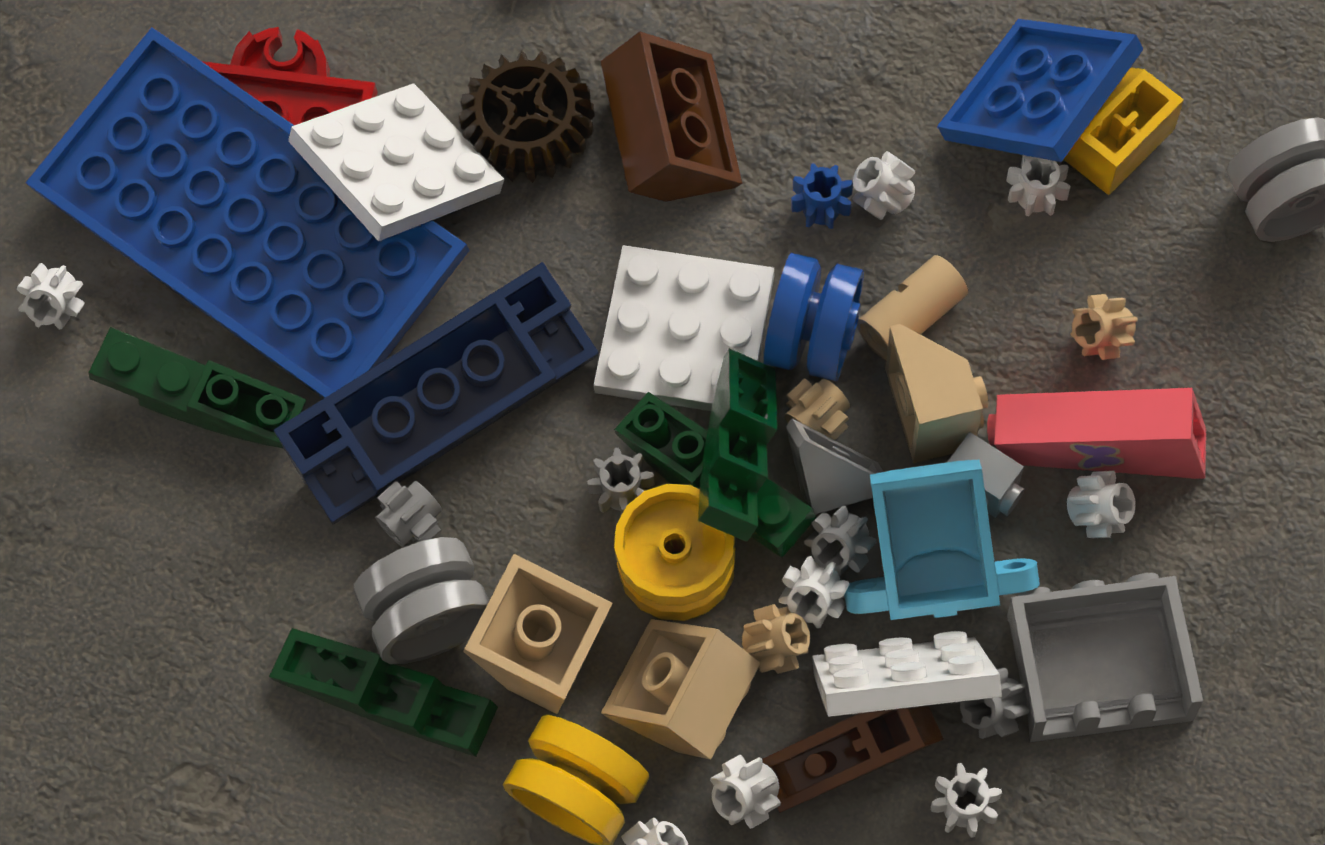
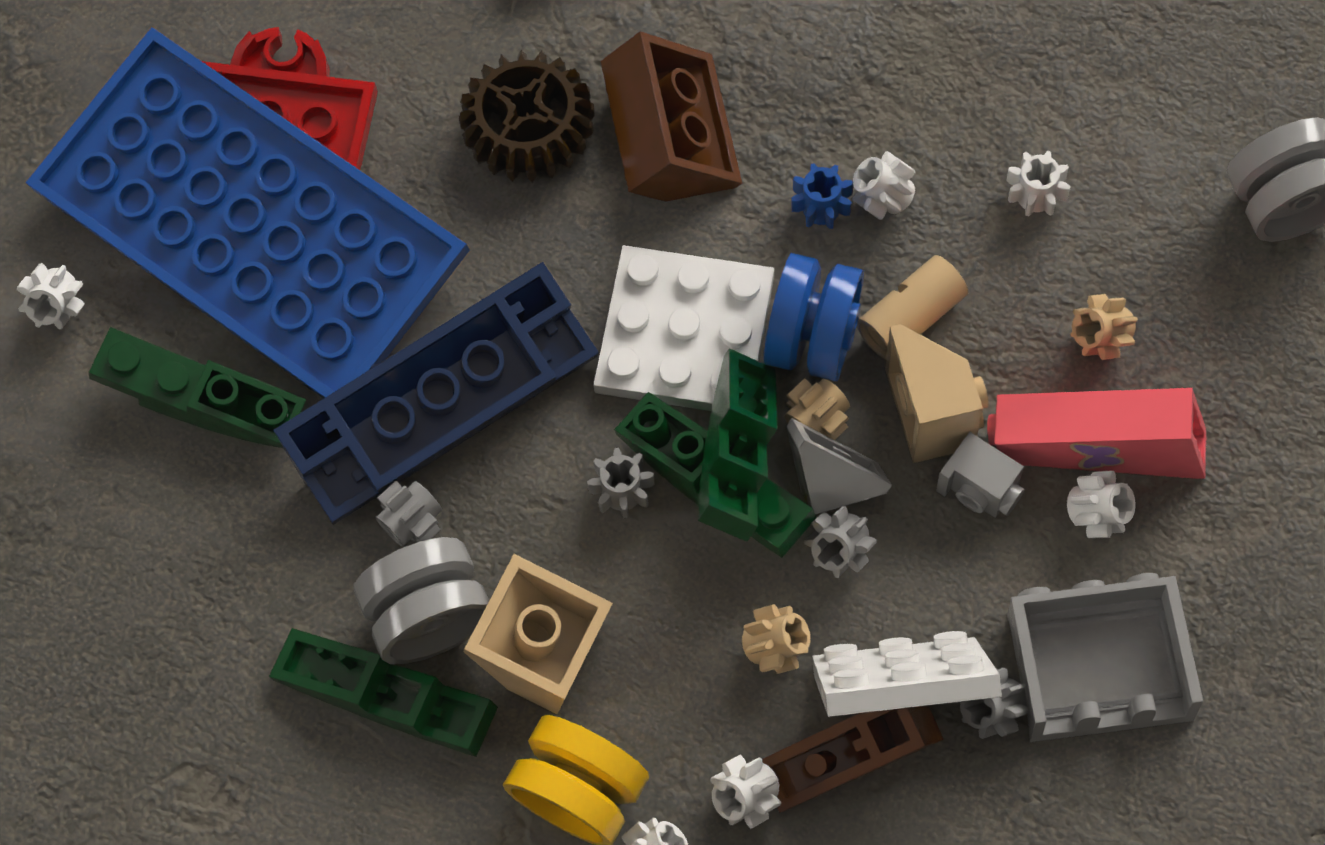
white plate [288,83,504,241] -> none
tan slope [601,619,760,760] -> none
yellow wheel [614,484,735,621] -> none
white gear [778,556,850,628] -> none
medium azure piece [844,459,1040,620] -> none
white gear [931,763,1002,838] -> none
blue plate [937,19,1143,162] -> none
yellow slope [1063,68,1184,195] -> none

